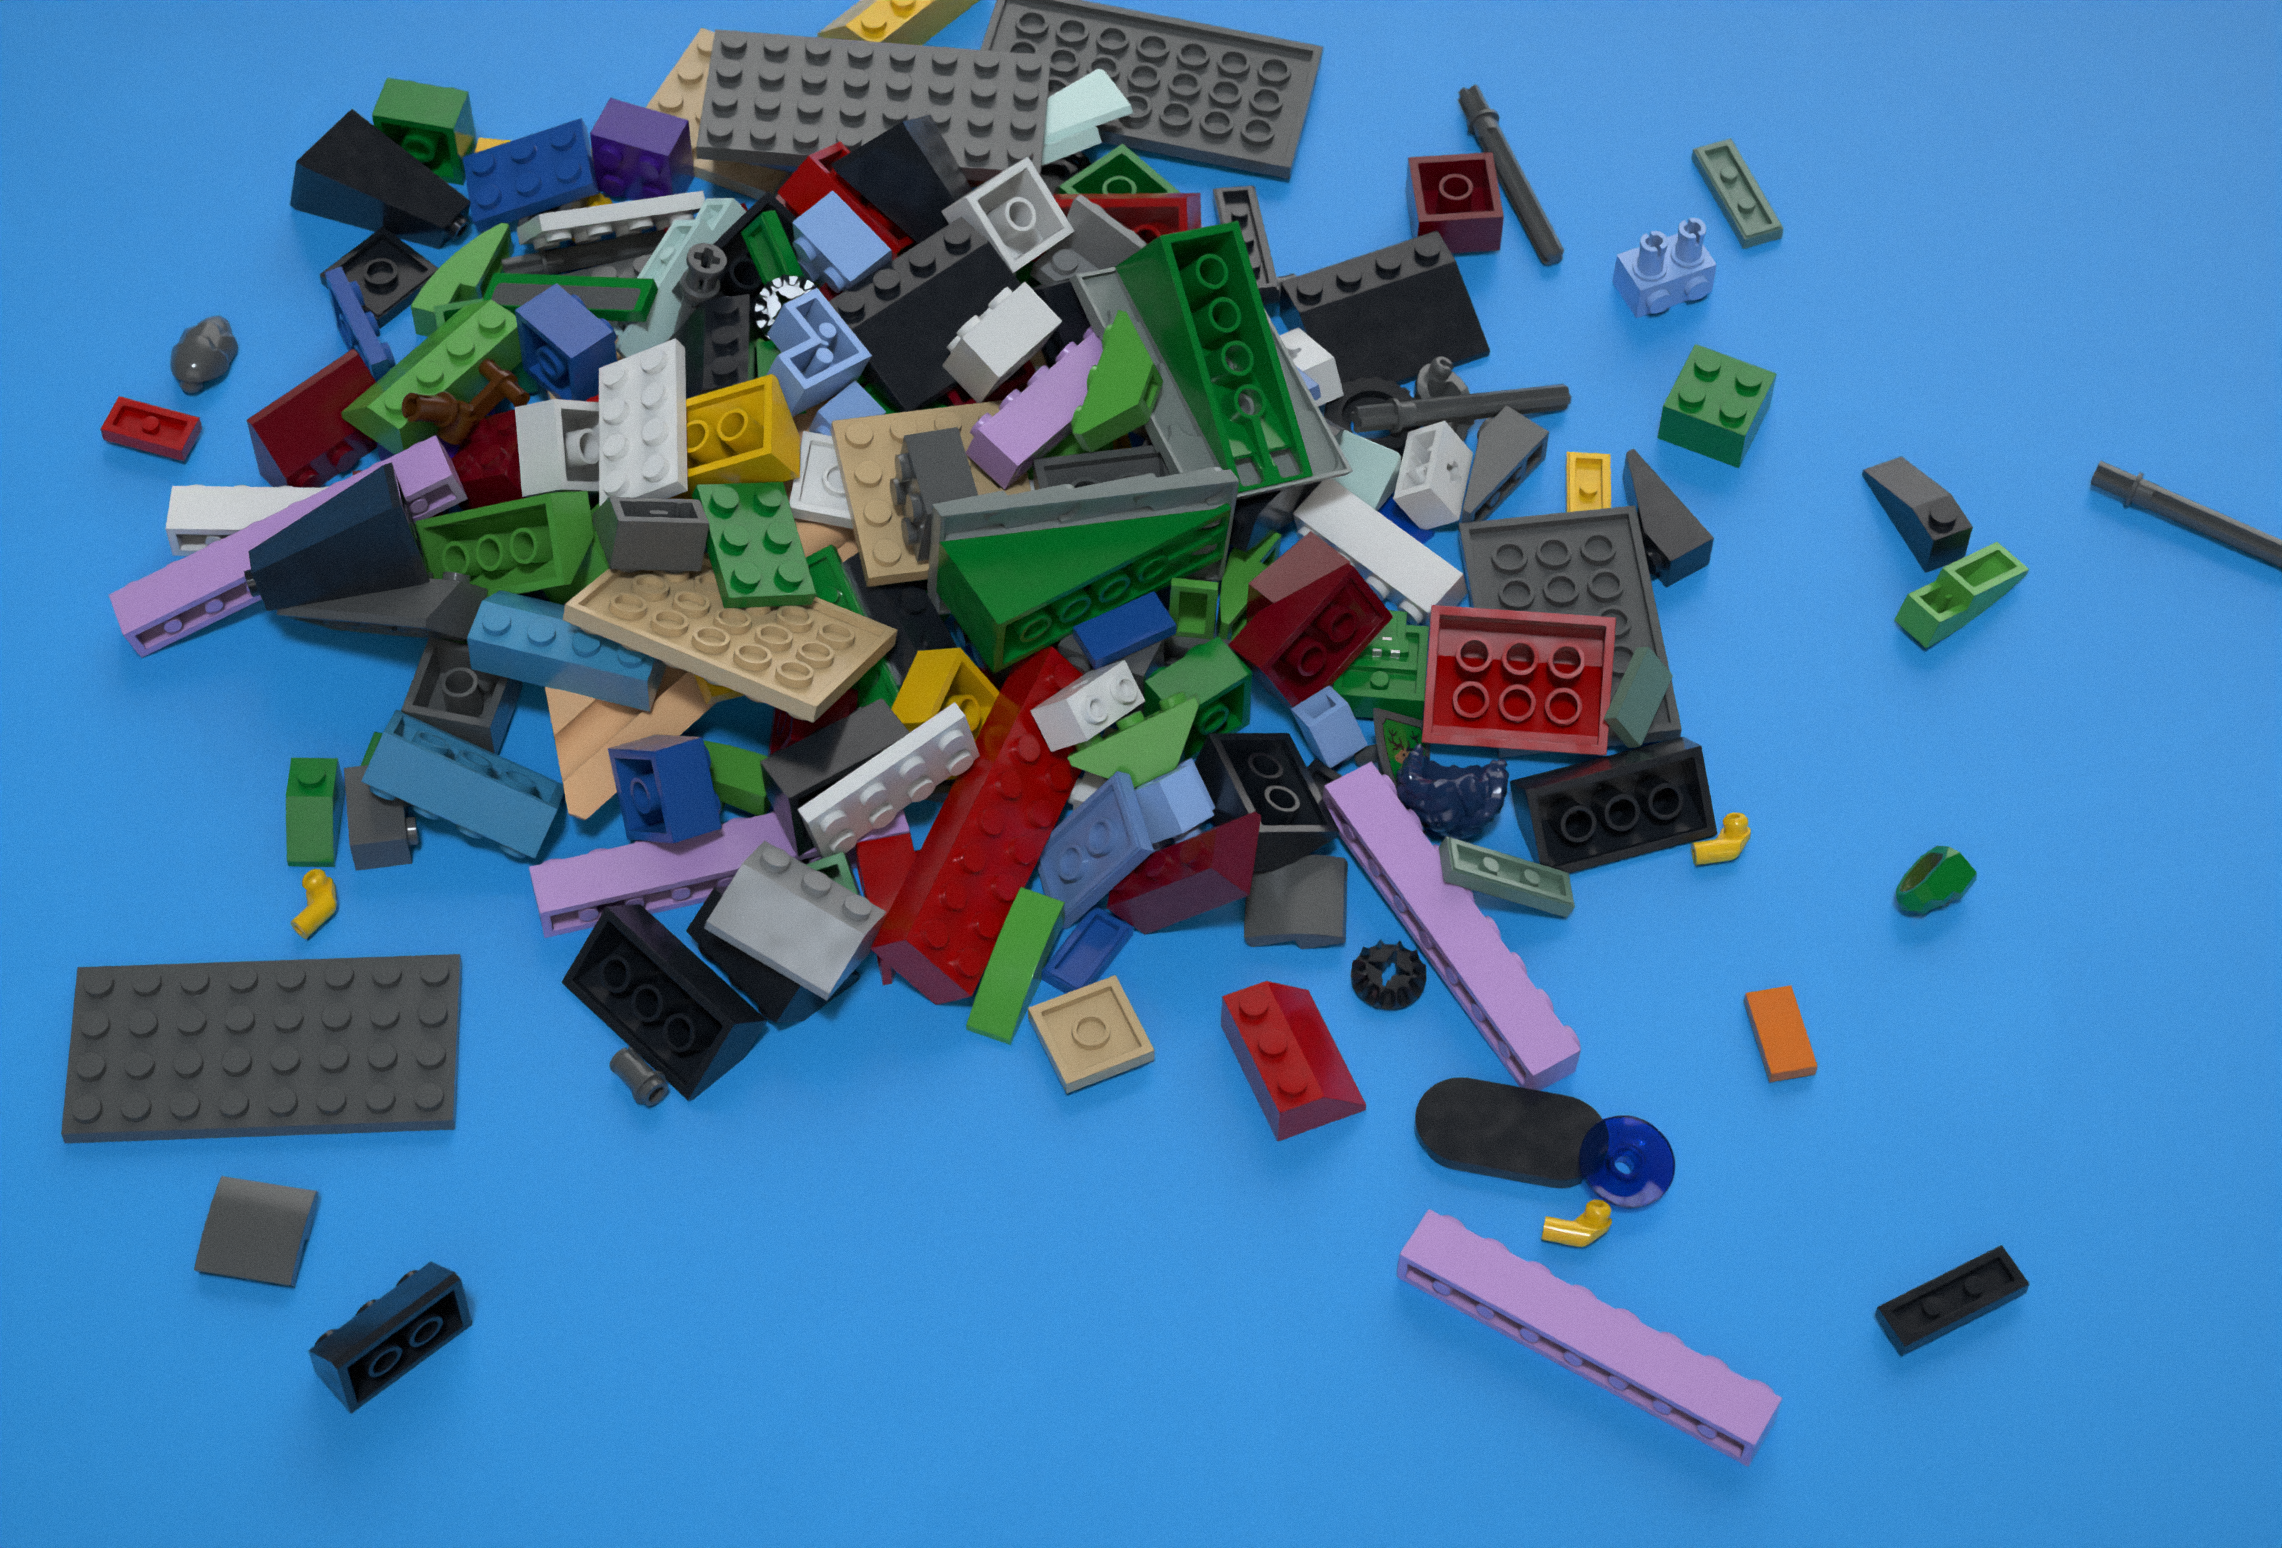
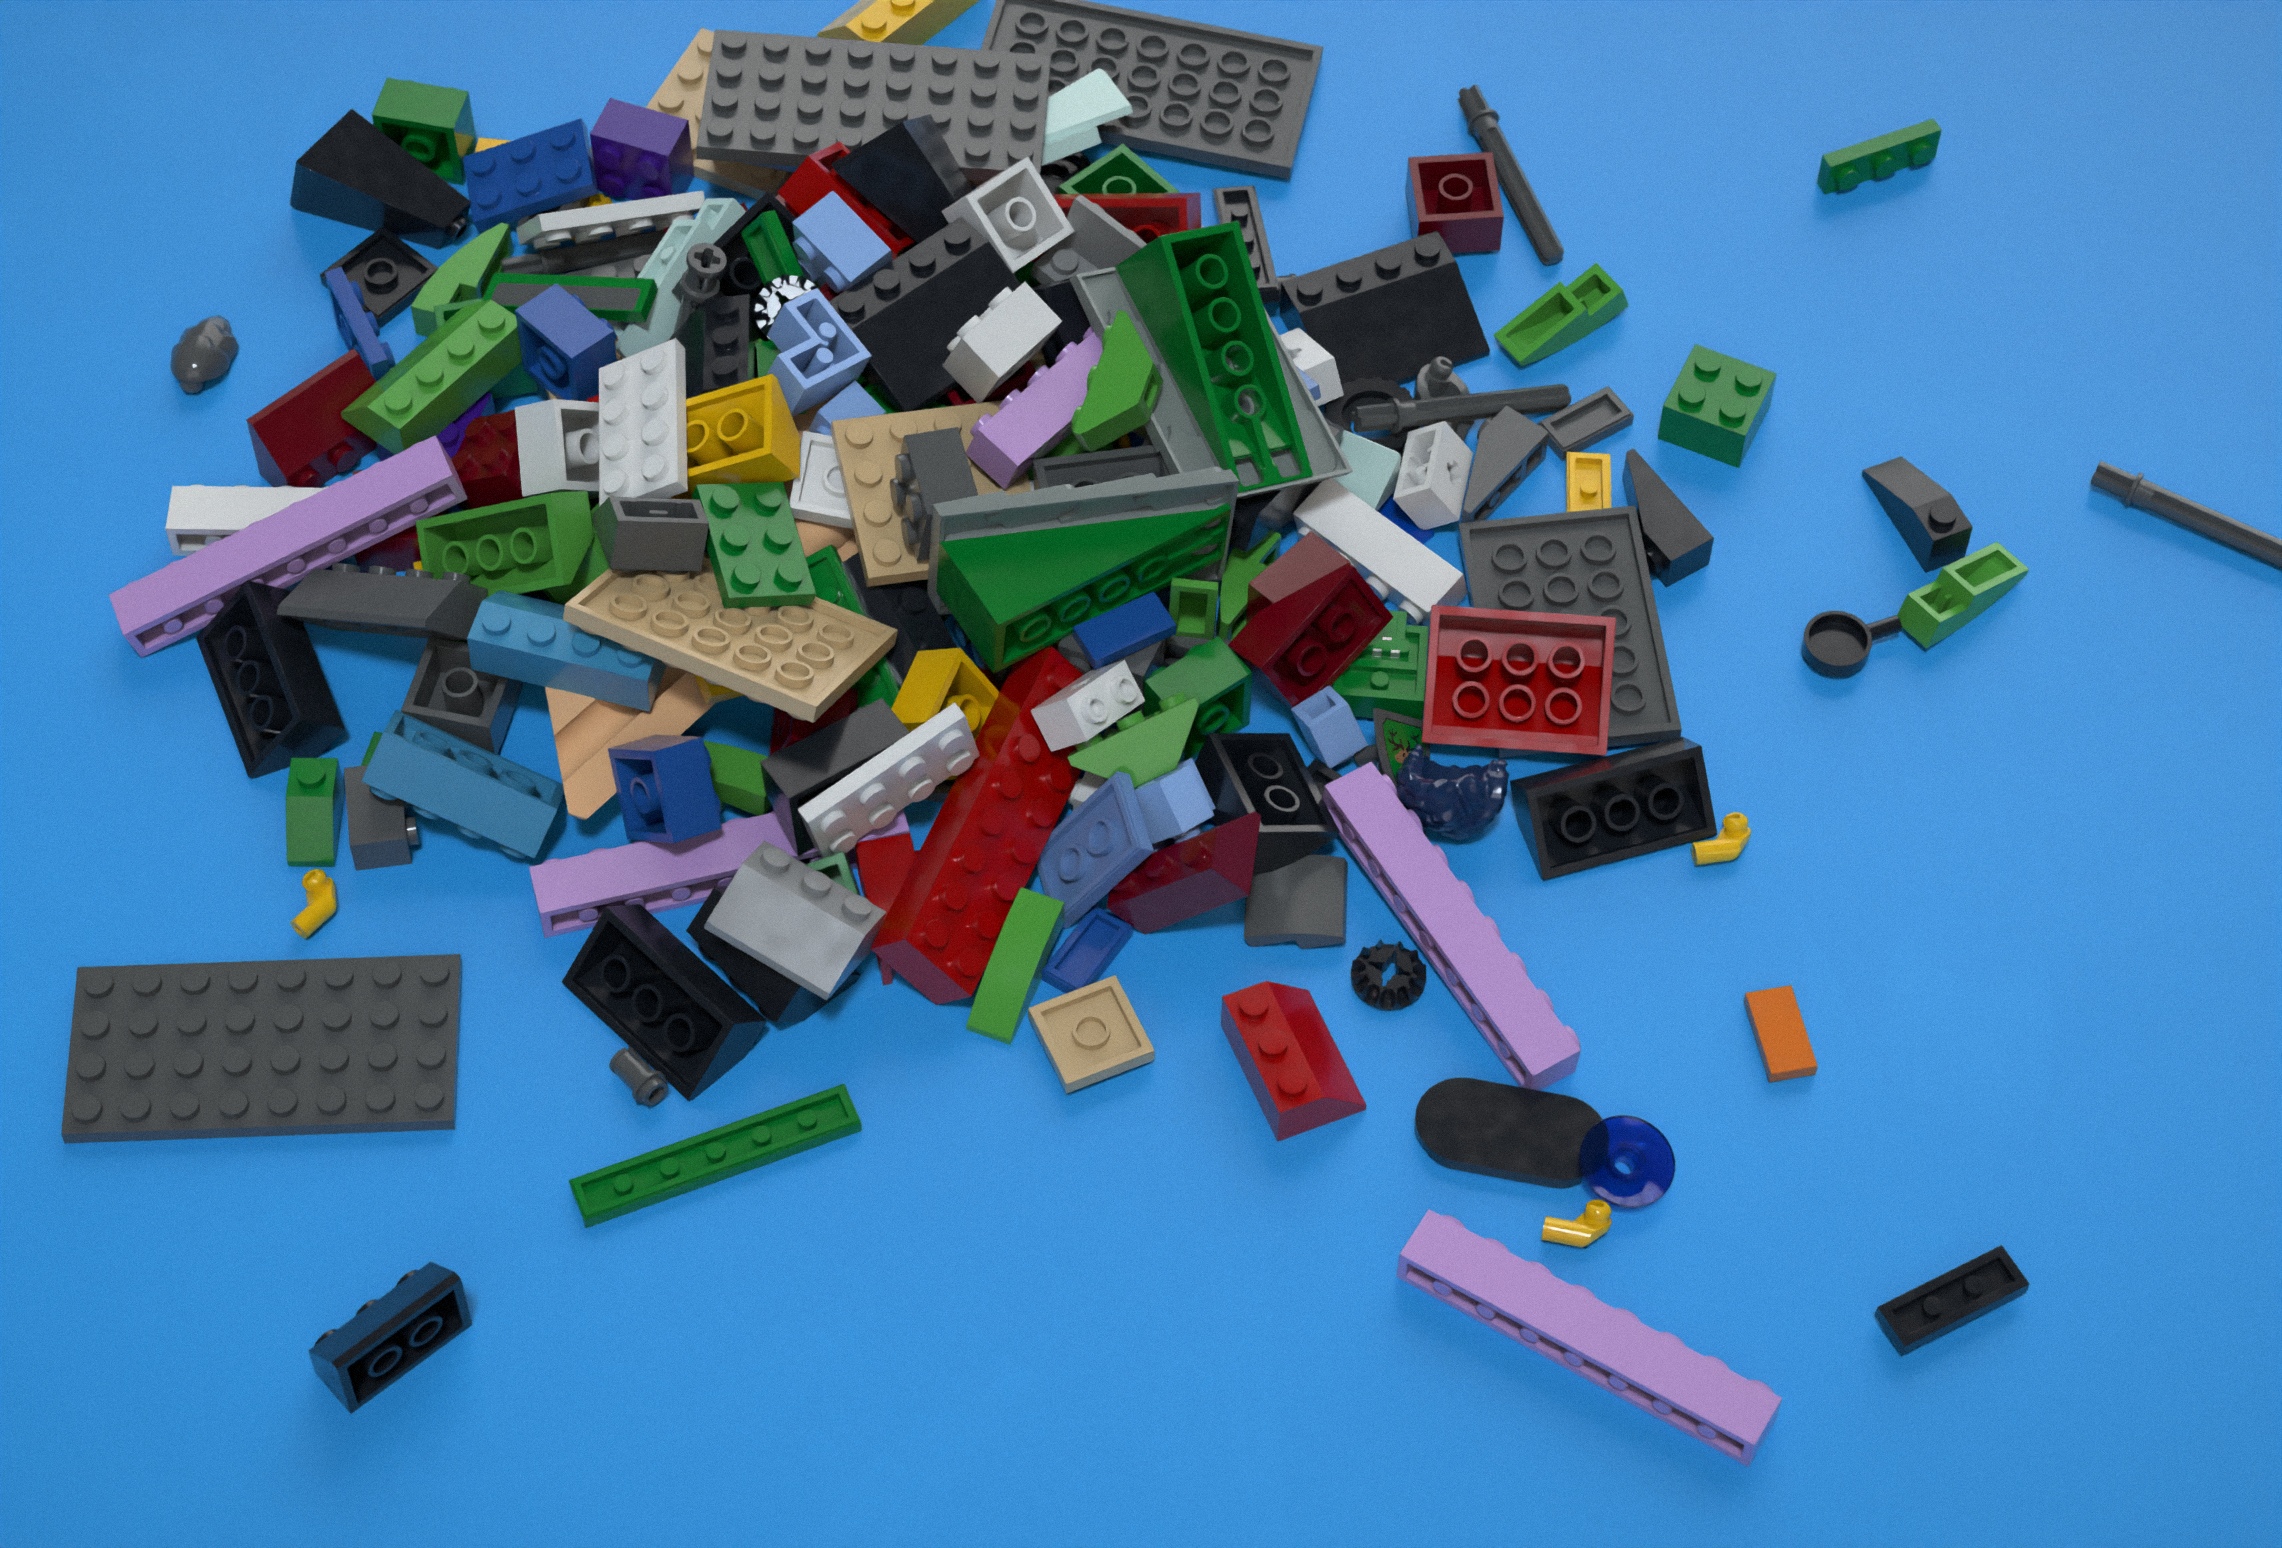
red plate [100,396,202,461] -> none
dark grey slope [194,1176,319,1287] -> none
black slope [244,462,430,611] -> none
reddish brown pin [402,359,530,445] -> none
sand green tile [1439,836,1575,918] -> none
sand green tile [1604,646,1673,748] -> none
light blue brick [1613,218,1717,318] -> none
sand green tile [1691,138,1784,249] -> none
green rock [1896,846,1977,915] -> none
none -> black slope [196,580,345,778]
none -> green tile [569,1084,862,1228]
none -> bright green slope [1494,263,1628,366]
none -> dark grey tile [1537,386,1634,461]
none -> black piece [1802,611,1902,676]
none -> green plate [1817,118,1942,195]

